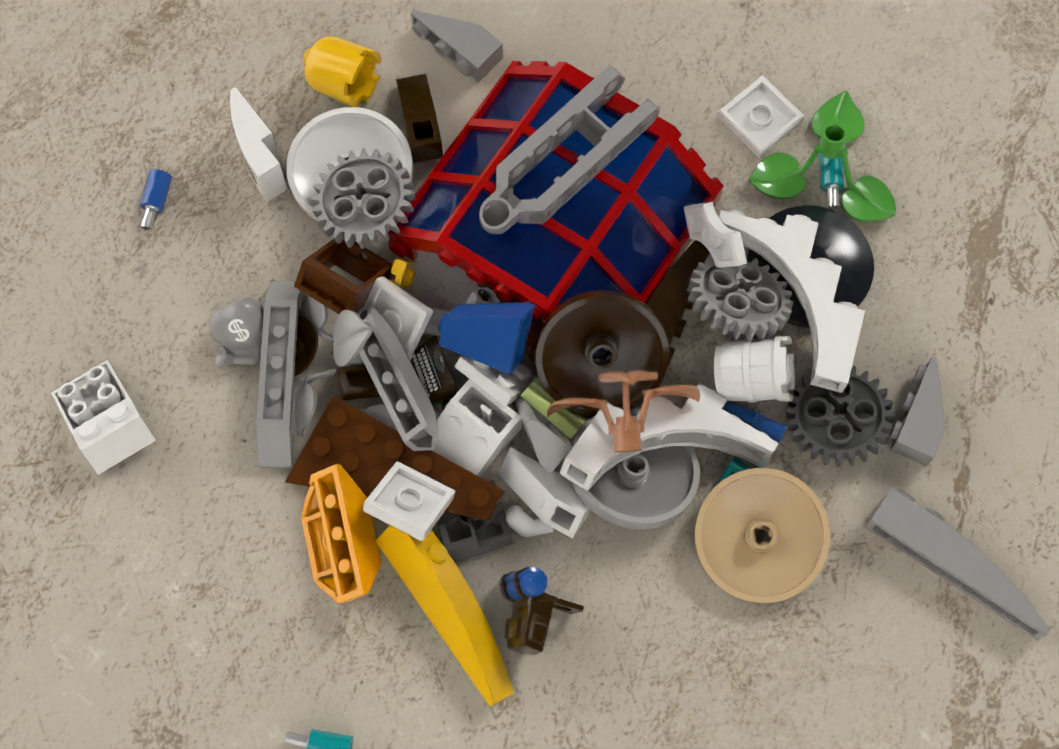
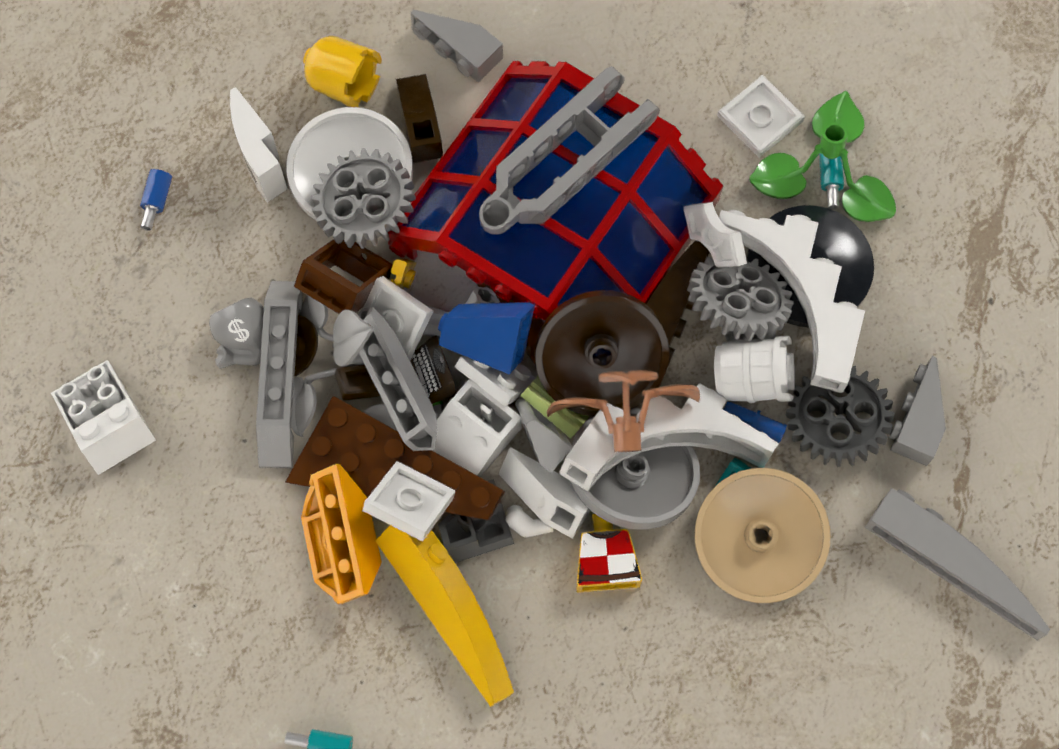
dark brown piece [499,567,584,655] -> none
none -> torso [576,514,642,593]

